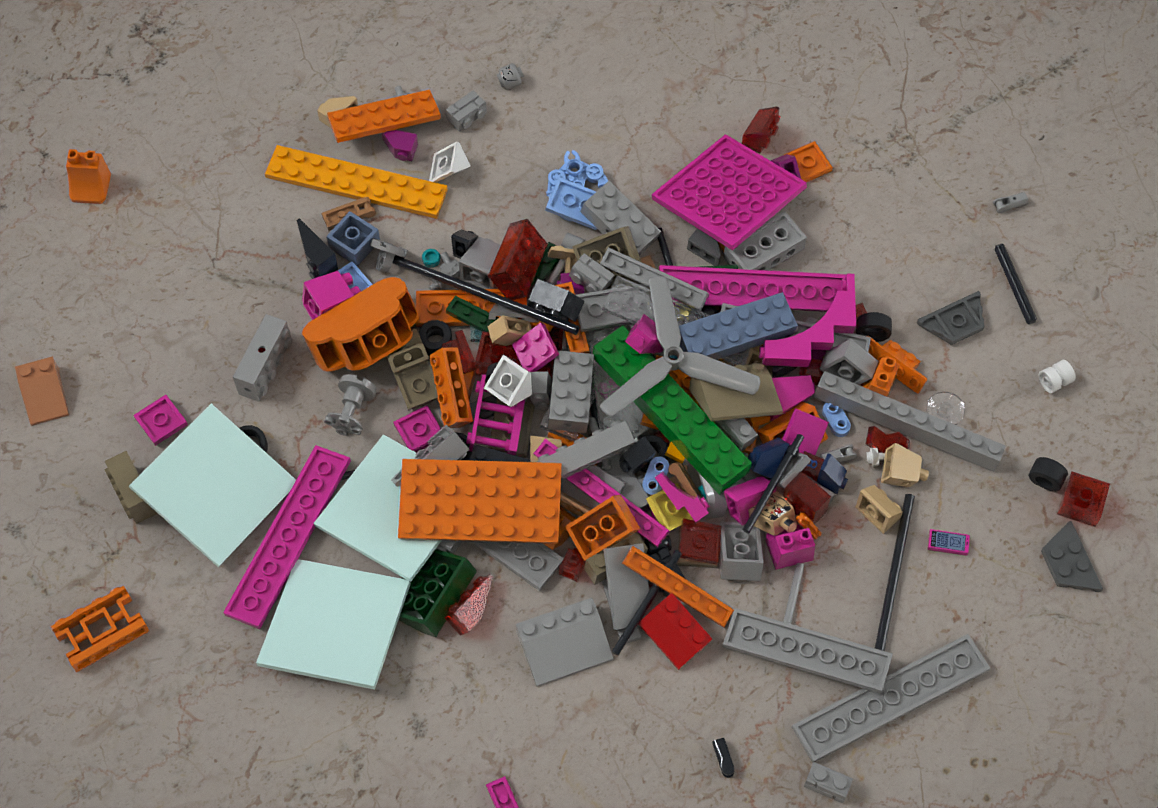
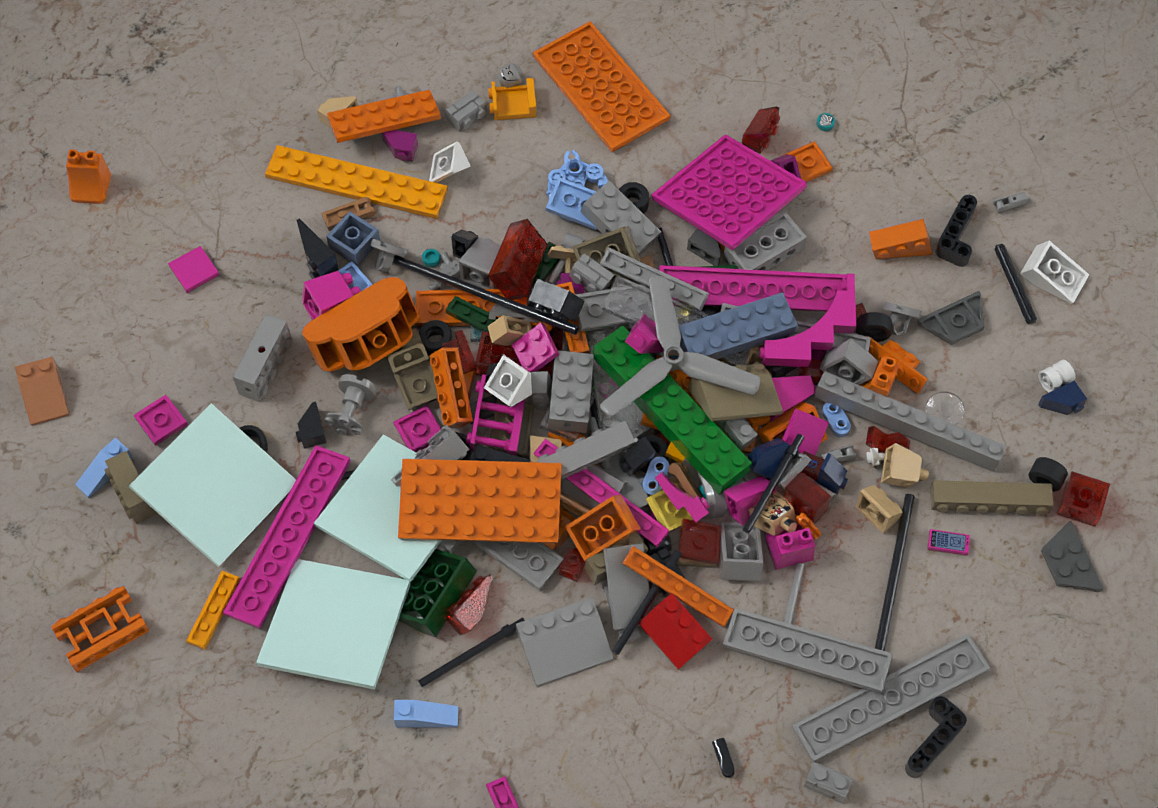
none -> light blue slope [75,438,133,498]
none -> dark pink tile [168,246,219,293]
none -> light orange tile [186,570,241,650]
none -> black slope [296,401,326,449]
none -> light blue slope [394,700,458,727]
none -> black bar [418,617,525,687]
none -> light orange panel [488,78,537,120]
none -> orange plate [533,21,670,152]
none -> black tyre [619,182,649,214]
none -> tile [817,113,835,131]
none -> orange wedge [869,219,933,259]
none -> light grey tile [884,302,922,335]
none -> black beam [905,696,967,778]
none -> dark tan brick [930,480,1053,515]
none -> black beam [935,194,977,267]
none -> white slope [1020,241,1089,304]
none -> dark blue slope [1038,380,1087,415]

